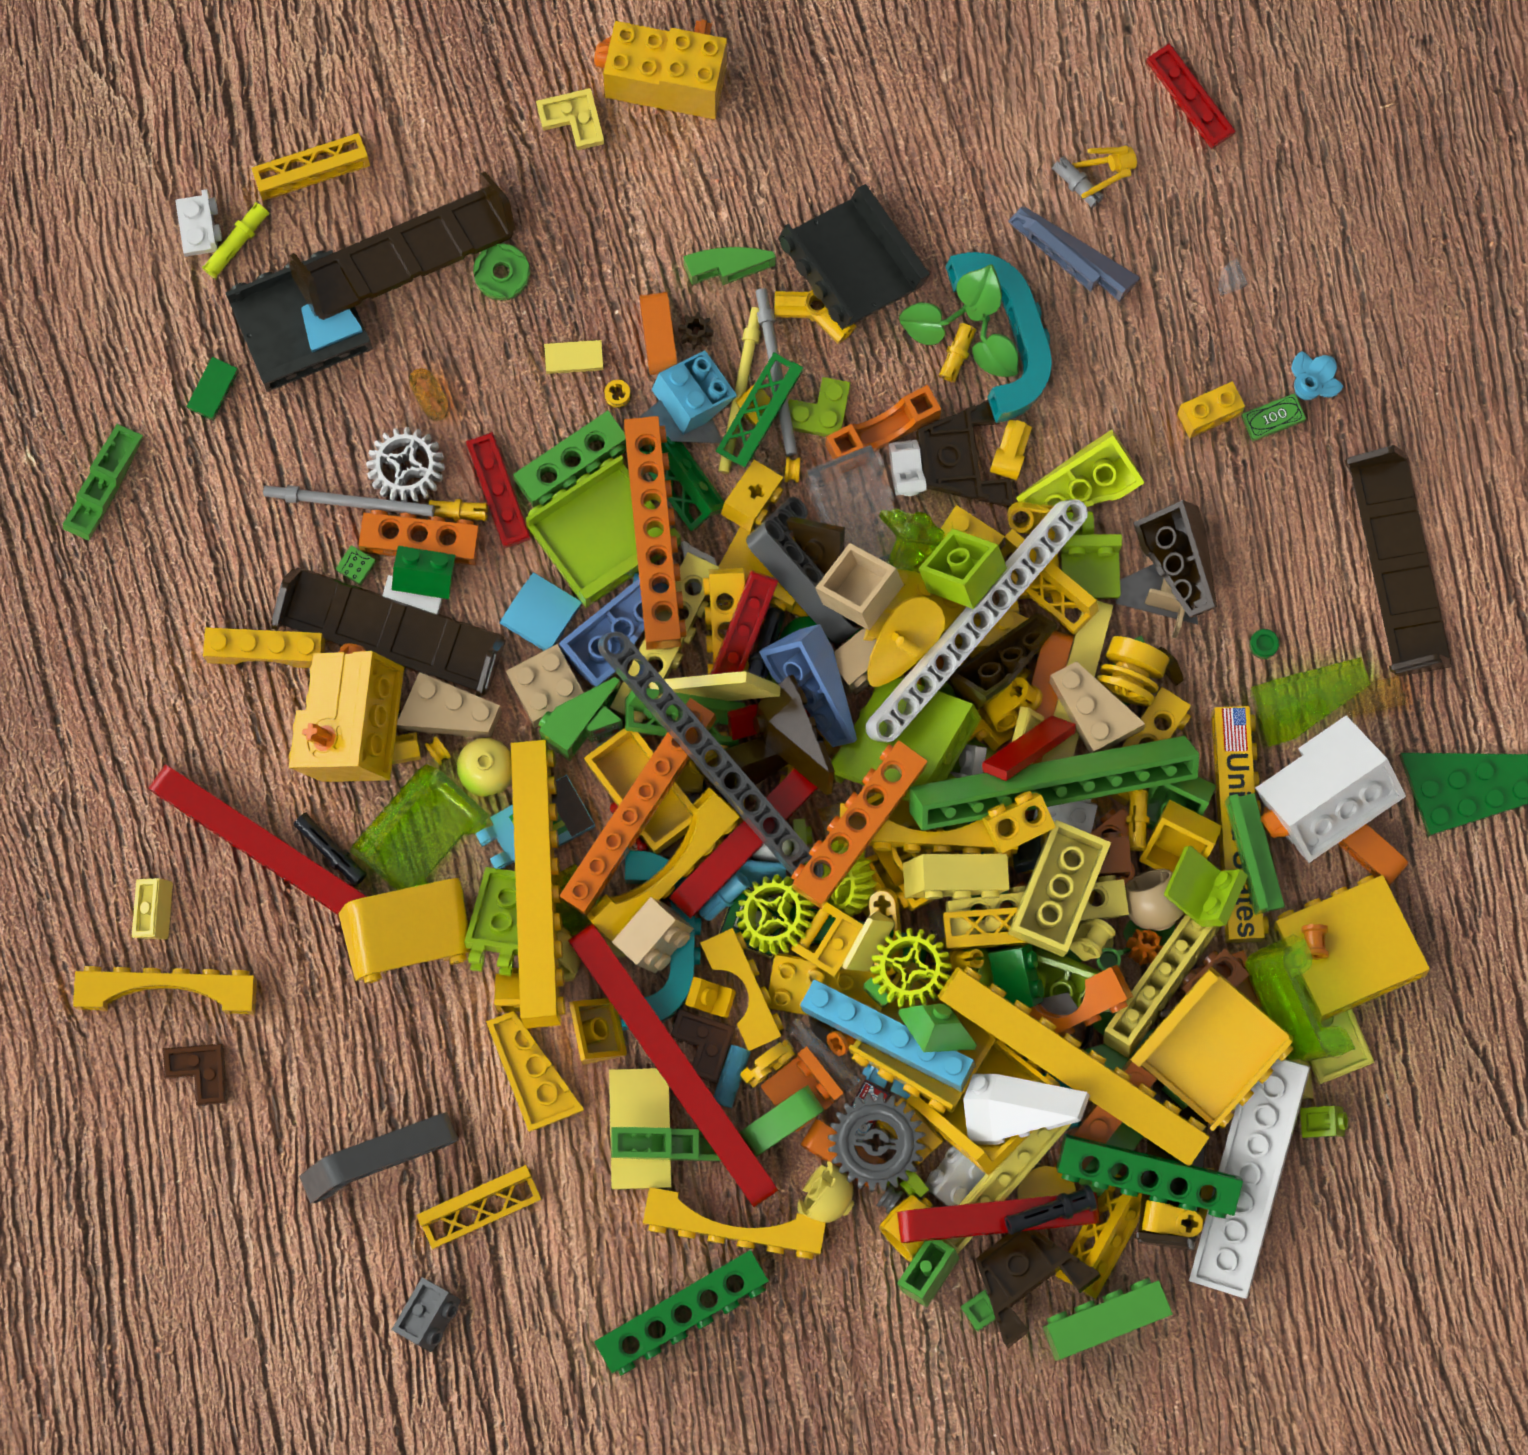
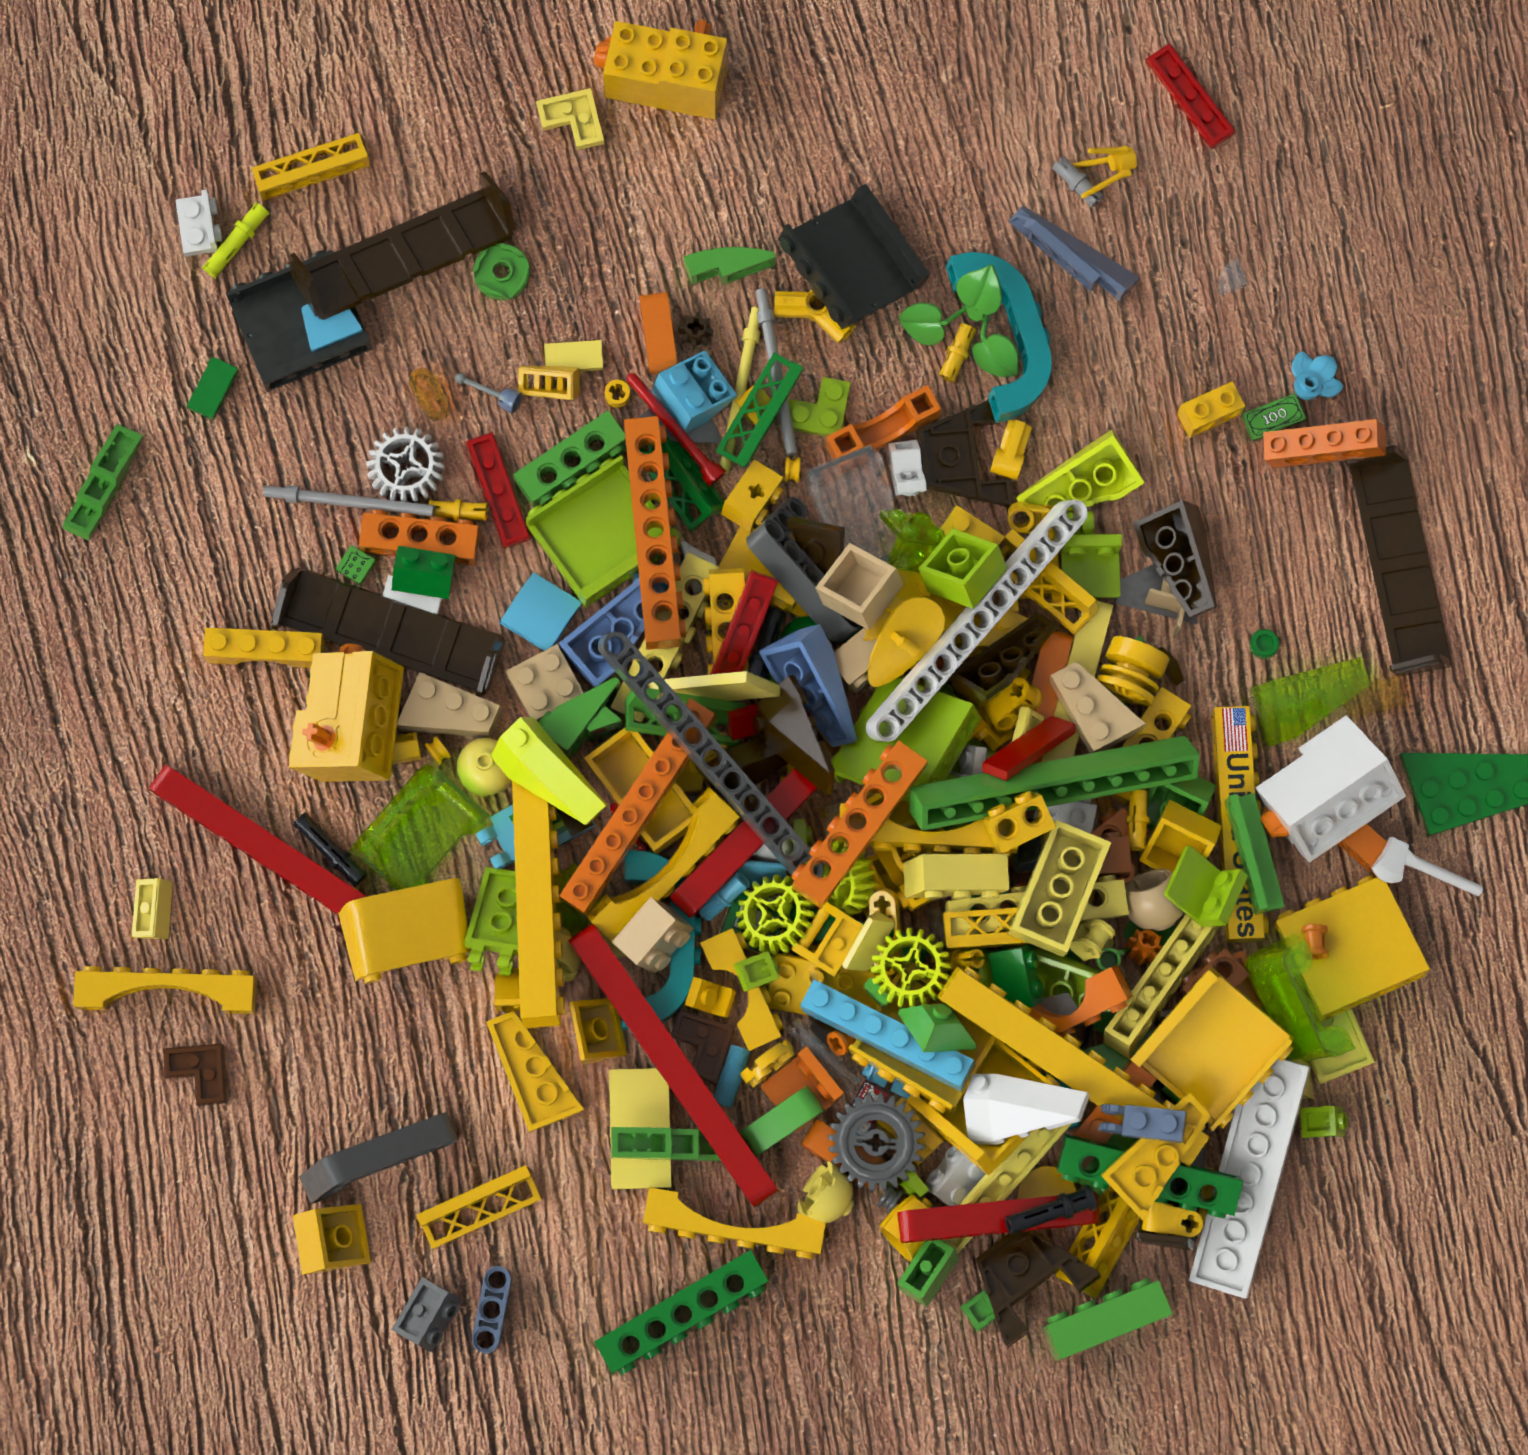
none -> yellow slope [293,1204,371,1275]
none -> hinge [455,373,522,414]
none -> sand blue beam [472,1266,512,1354]
none -> neon yellow wedge [491,717,608,825]
none -> yellow slope [518,366,580,400]
none -> red piece [627,373,727,486]
none -> lime bracket [733,951,779,992]
none -> sand blue hinge [1098,1104,1187,1143]
none -> yellow wing [1101,1092,1211,1220]
none -> orange brick [1263,419,1386,468]
none -> white piece [1371,837,1483,896]

